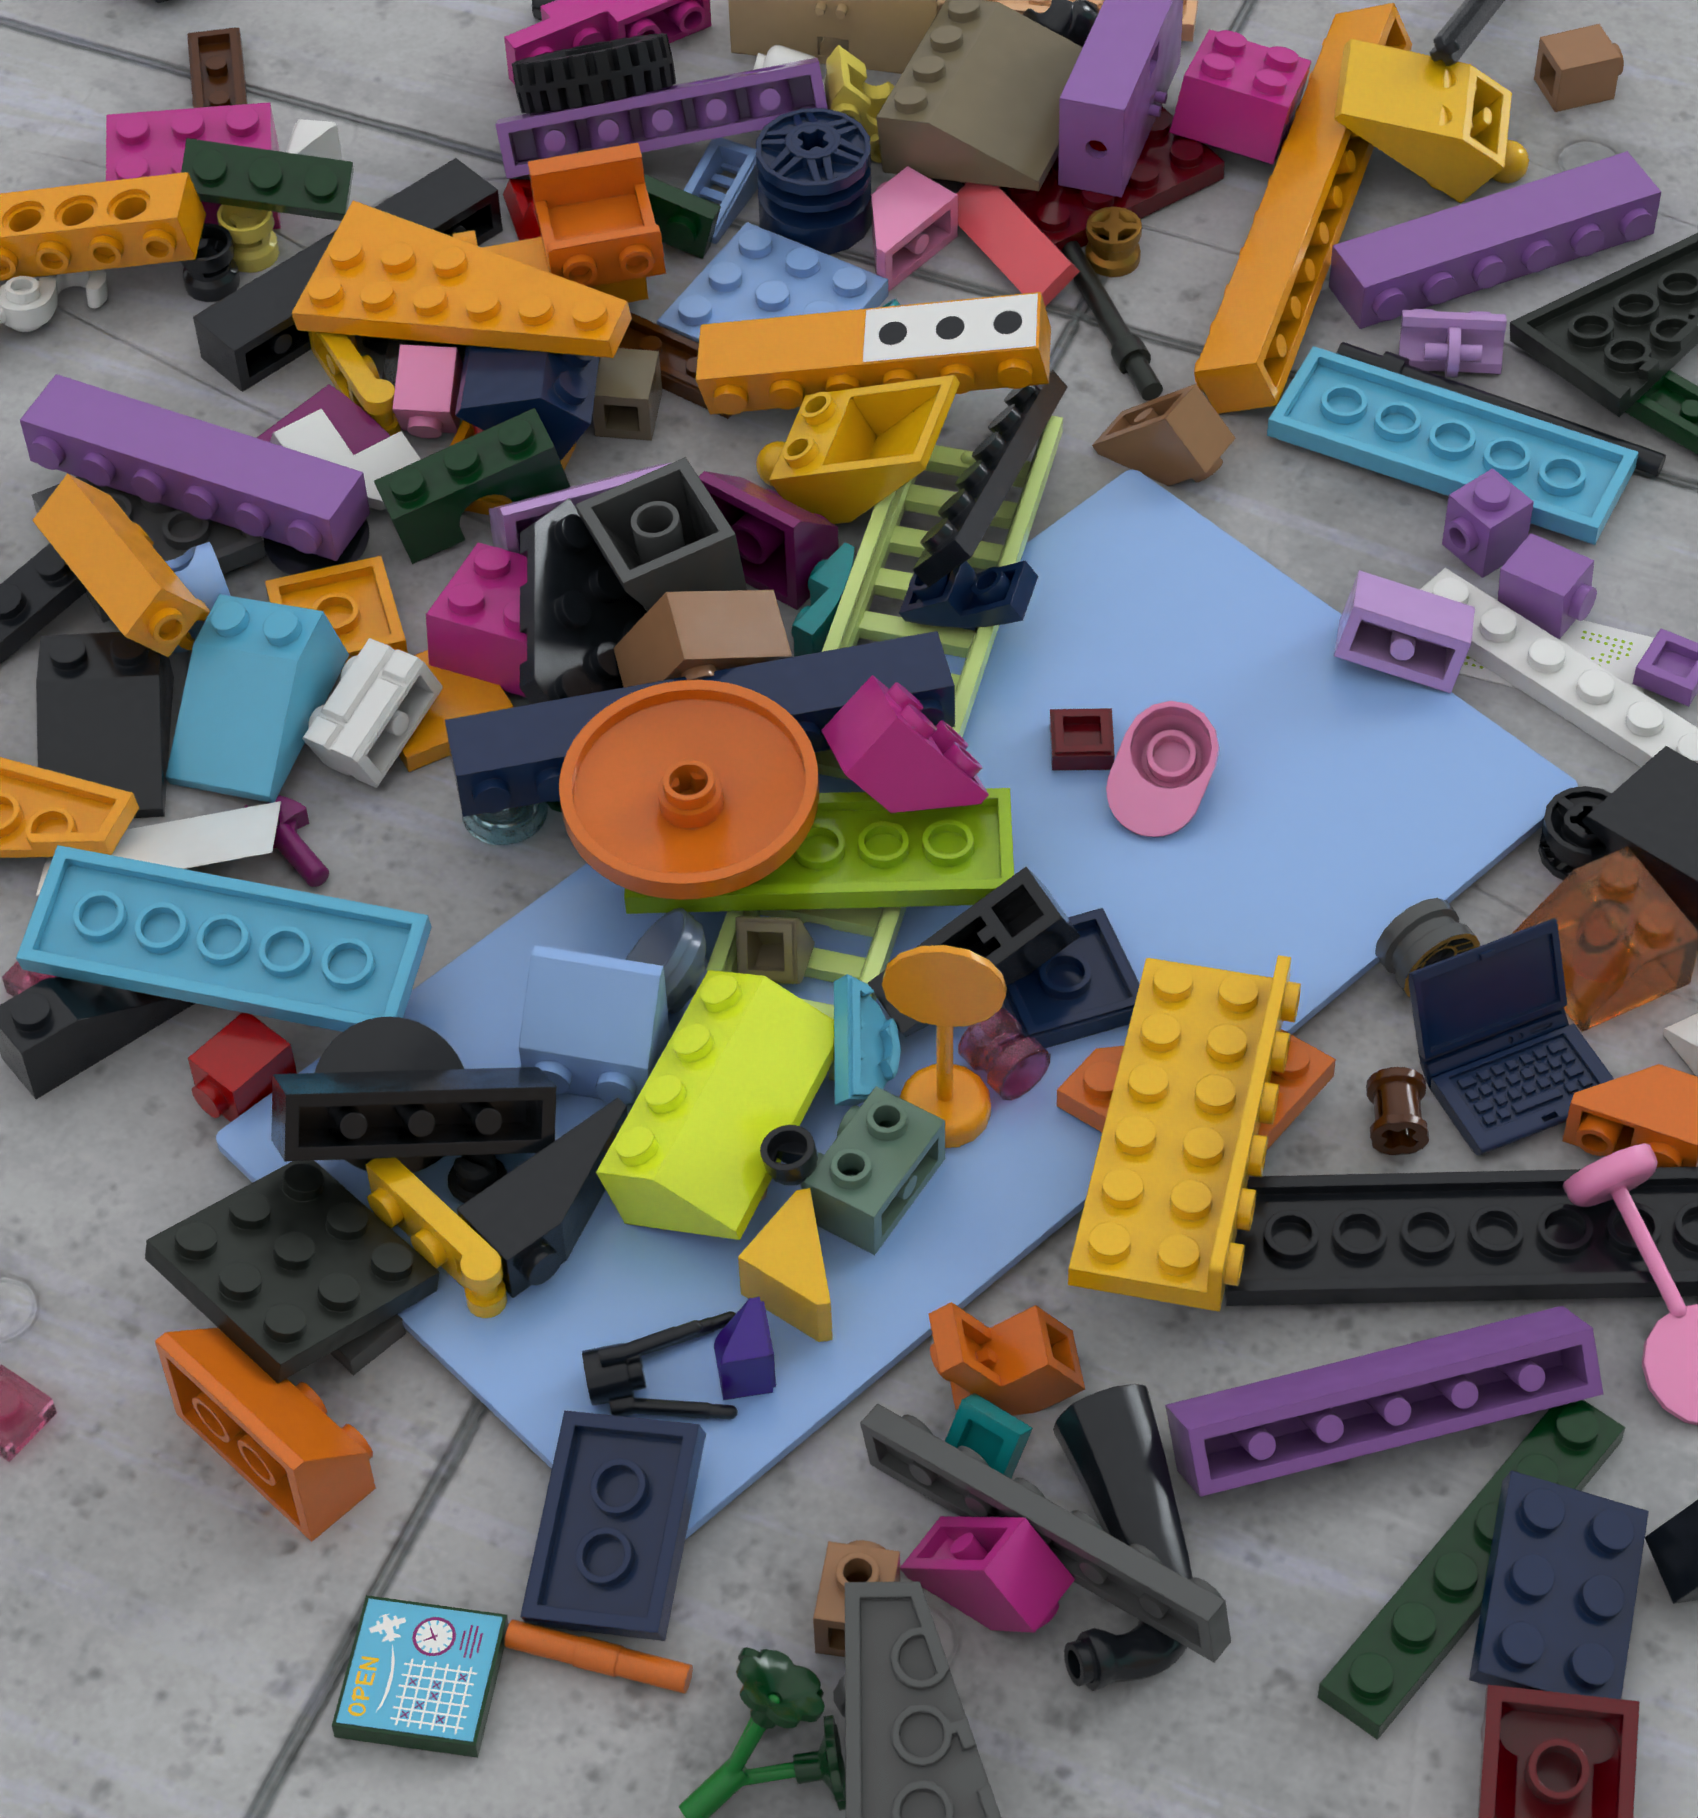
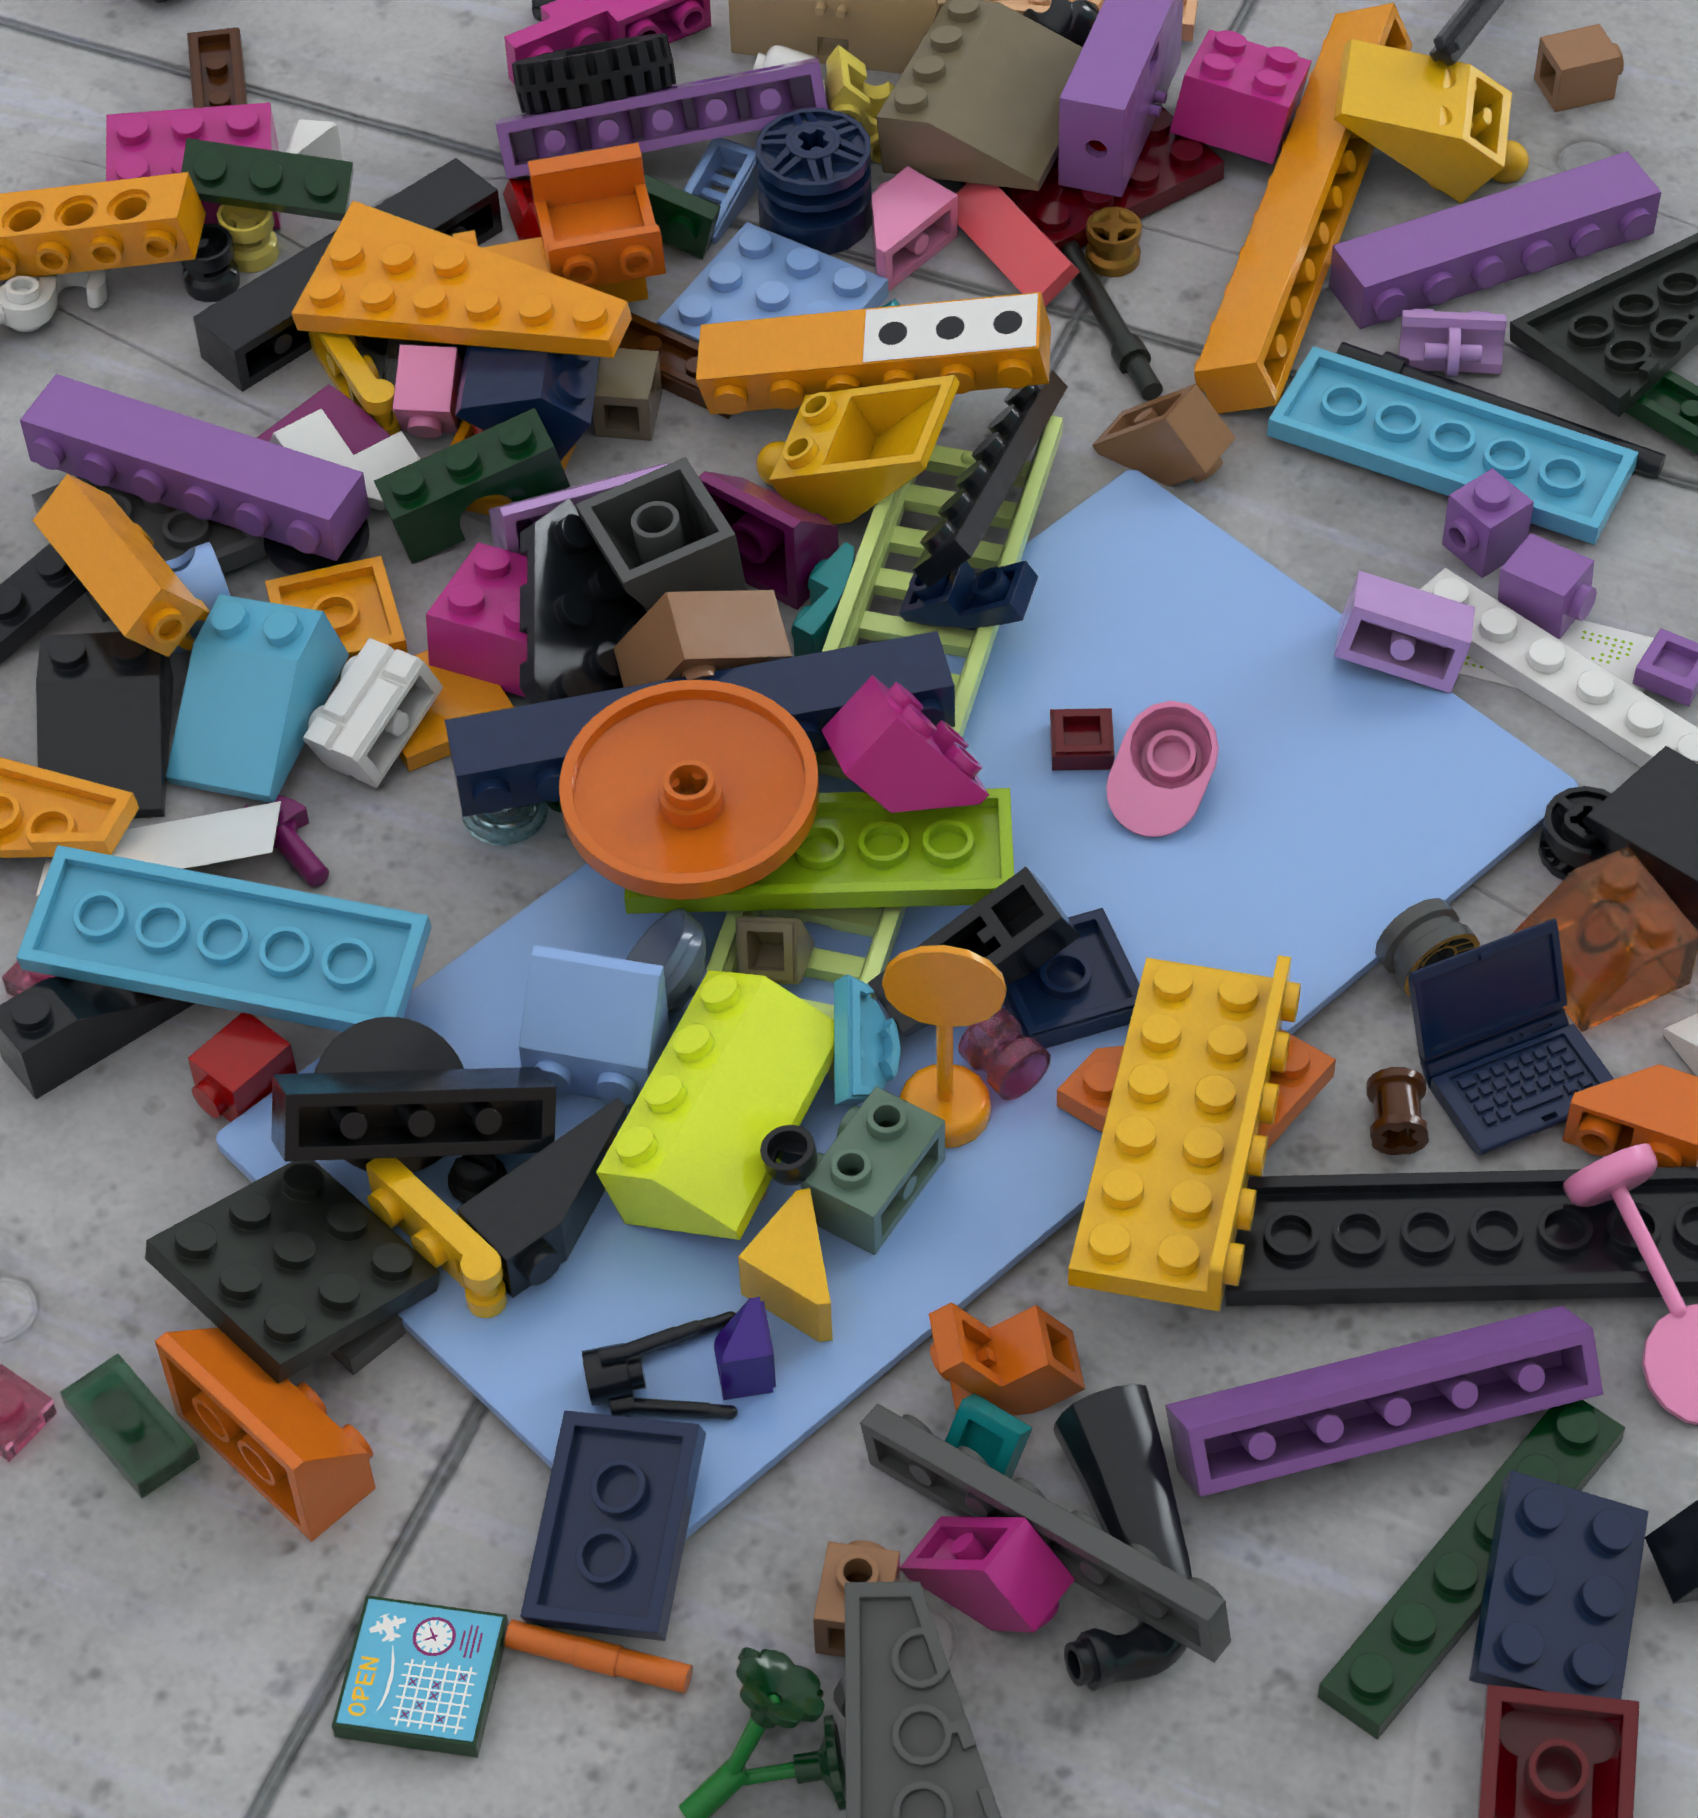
none -> clear green plate [60,1353,200,1499]

